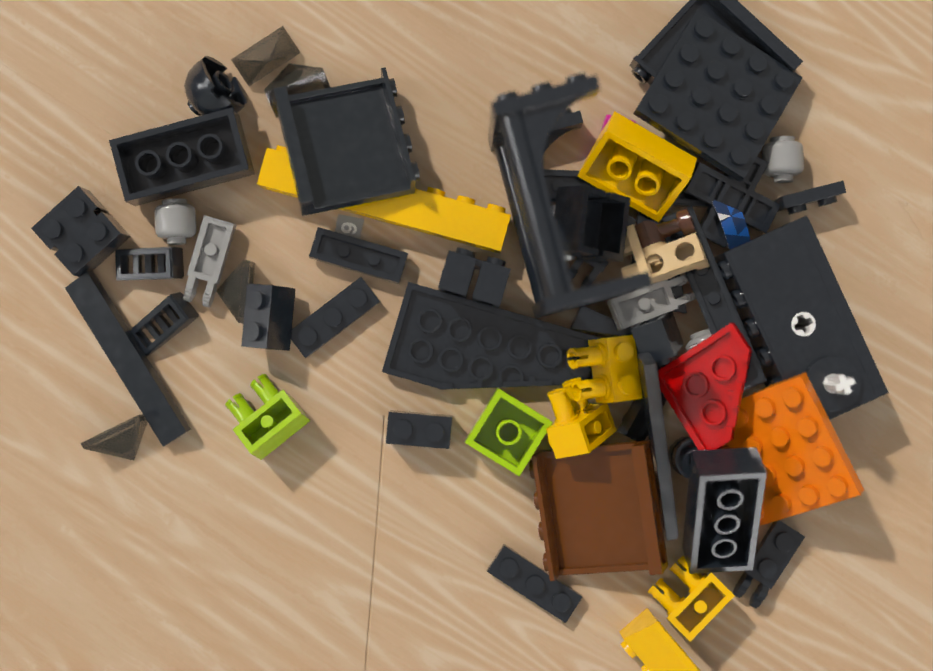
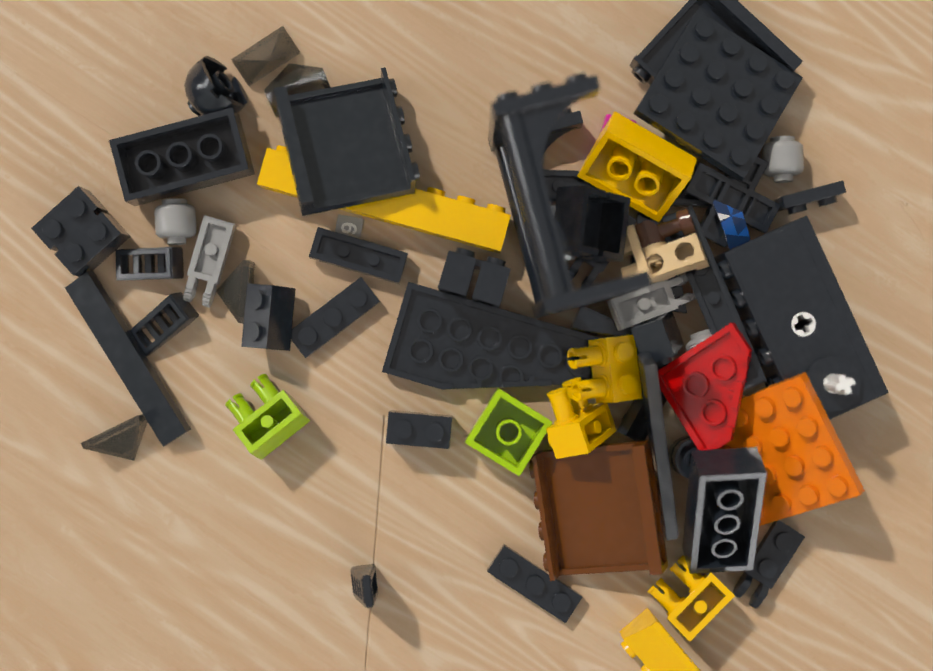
none -> black slope [350,564,379,608]

